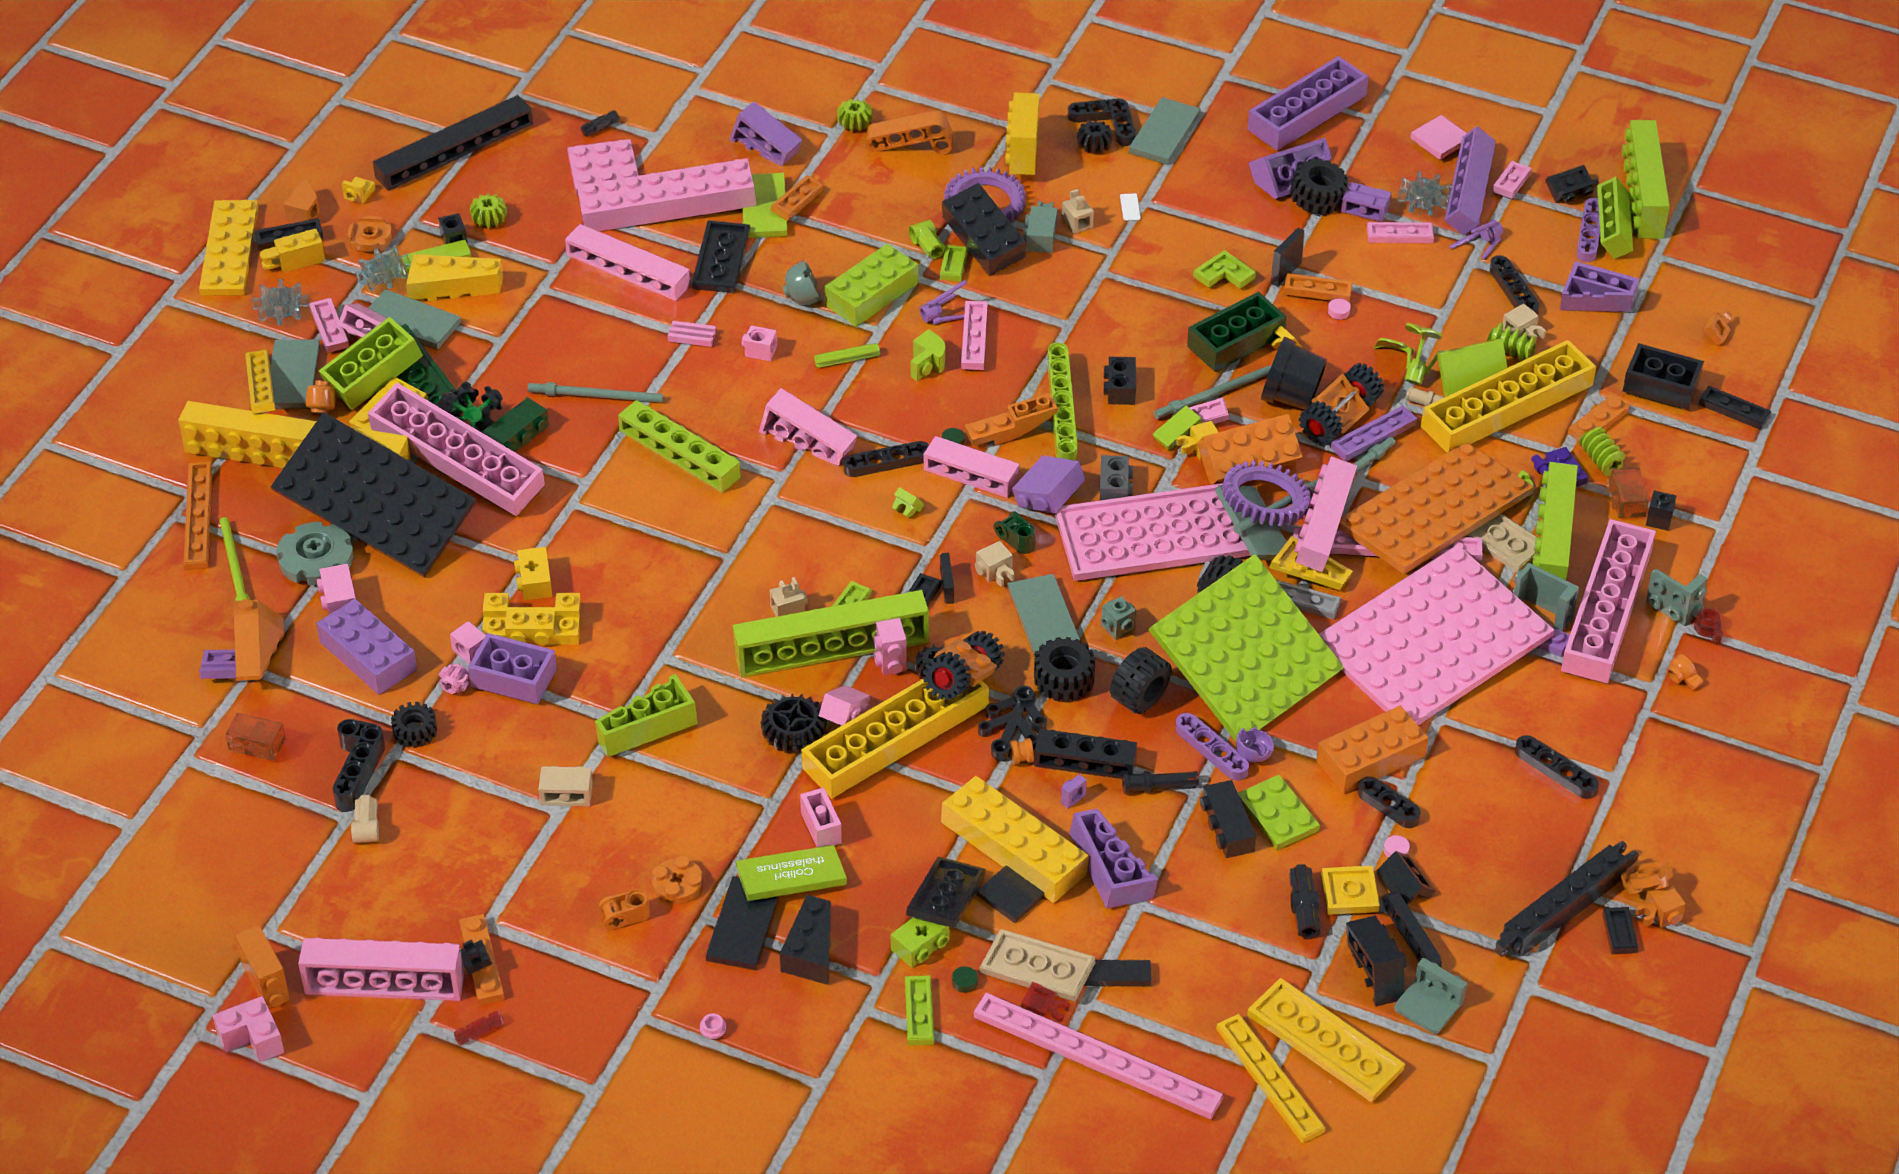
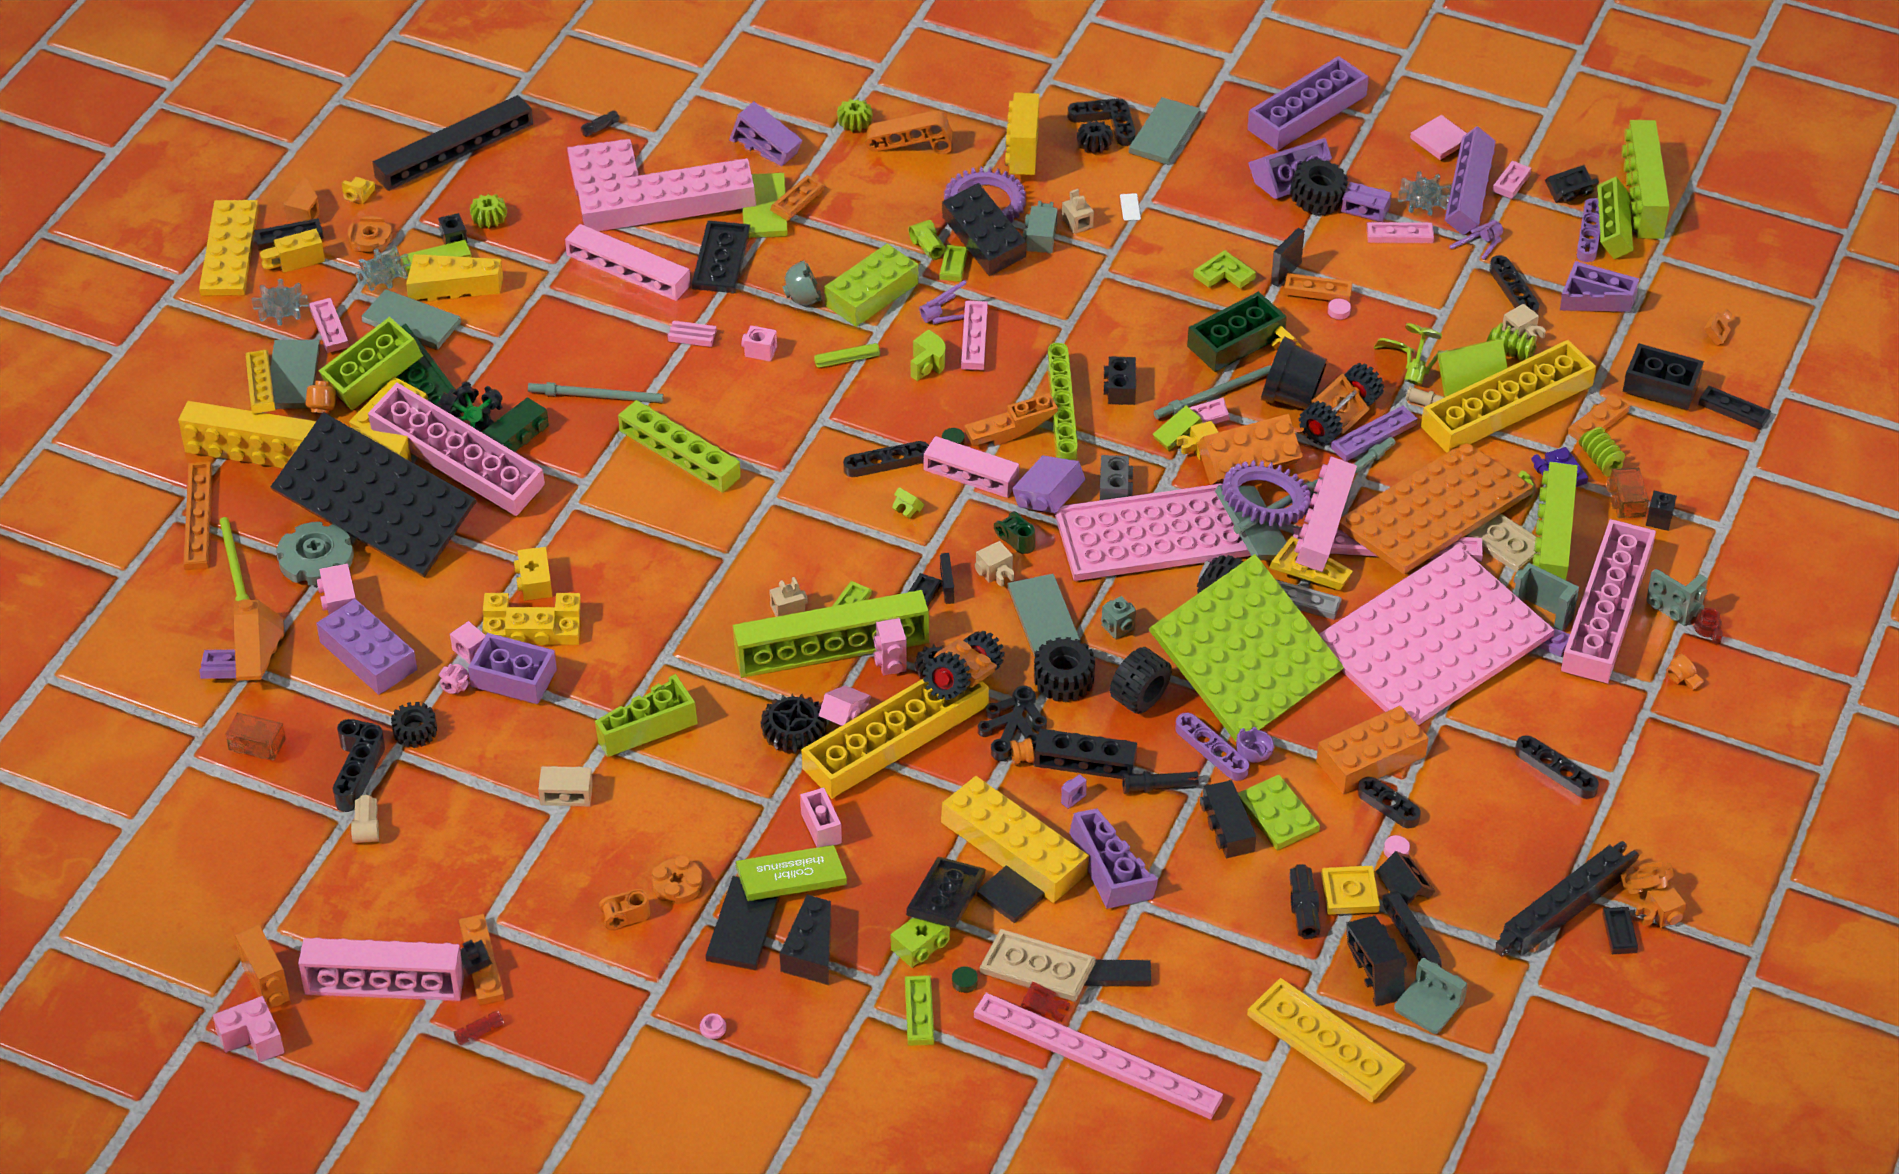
bright pink brick [338,304,387,337] -> none
bright pink wedge [759,388,857,466] -> none
yellow tile [1216,1014,1325,1144] -> none

